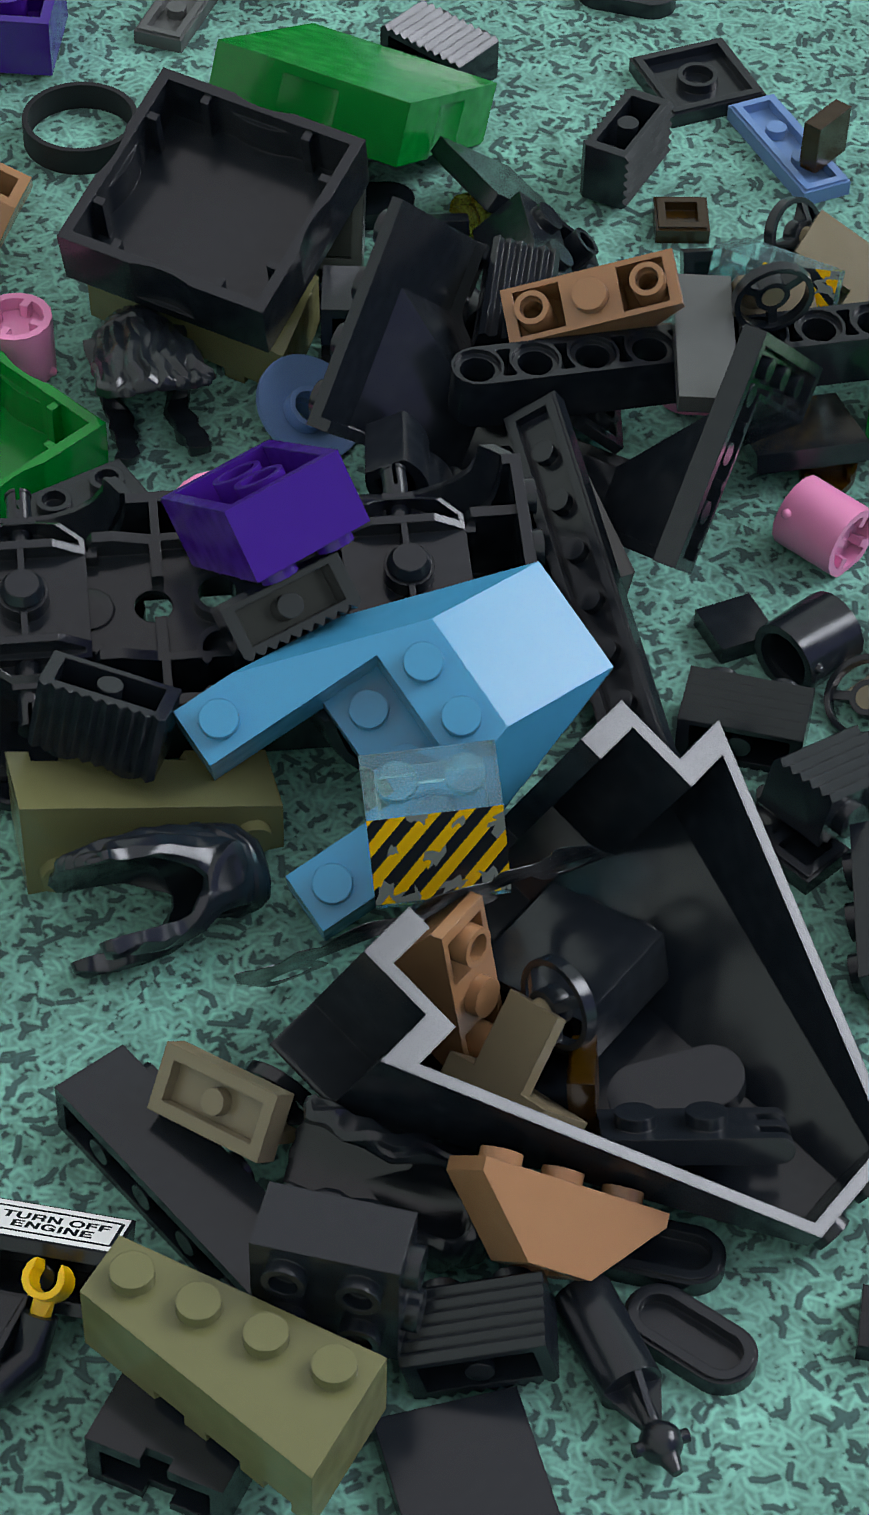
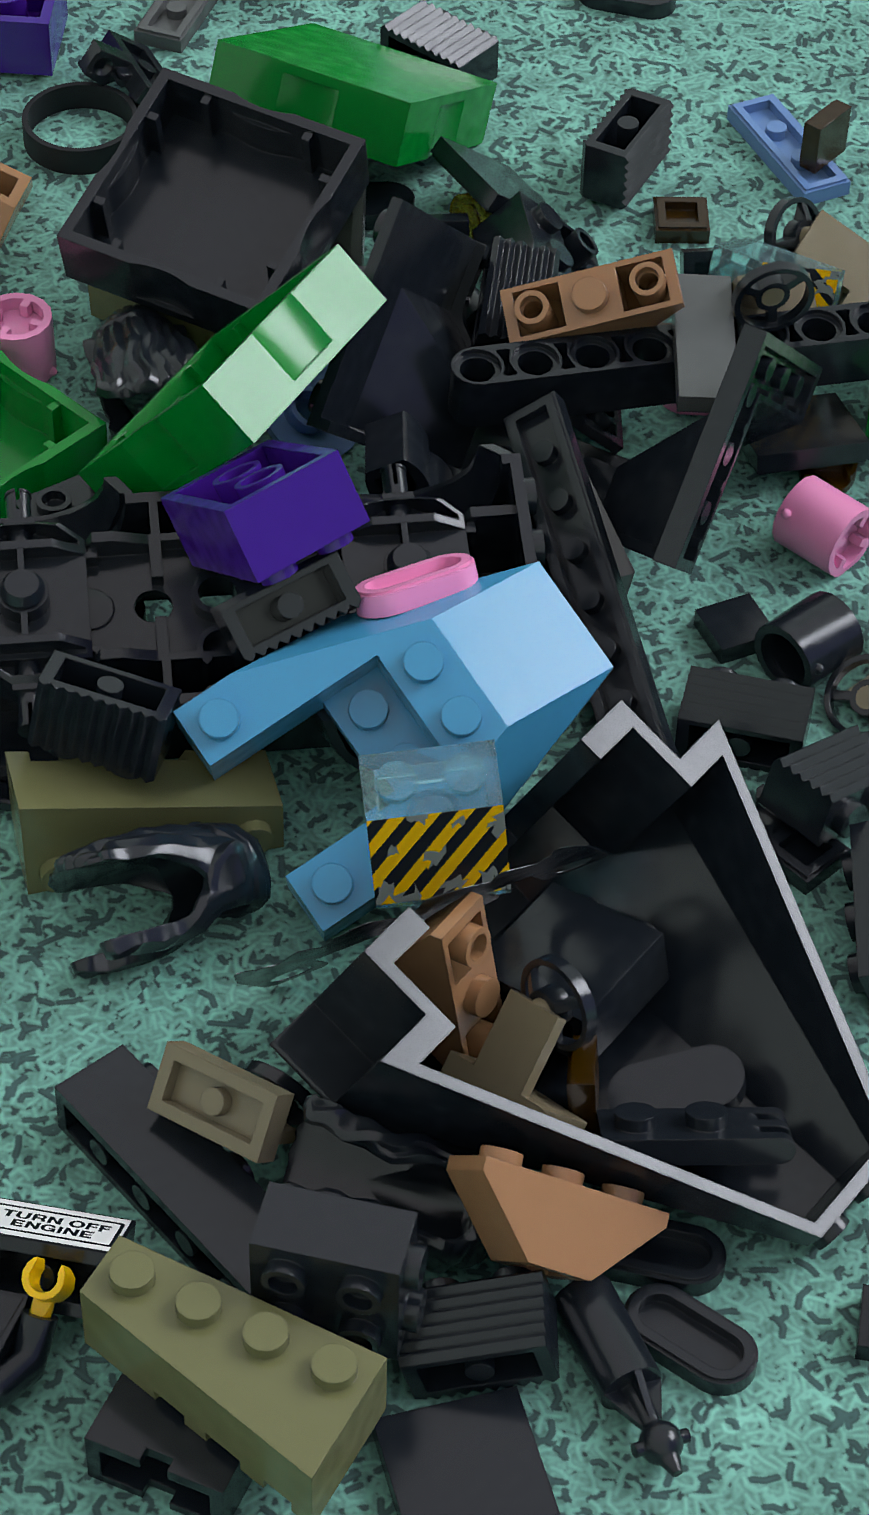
black tile [629,37,766,129] -> none
none -> black hinge [77,30,163,108]
none -> green tile [78,244,387,493]
none -> bright pink tile [355,553,478,619]

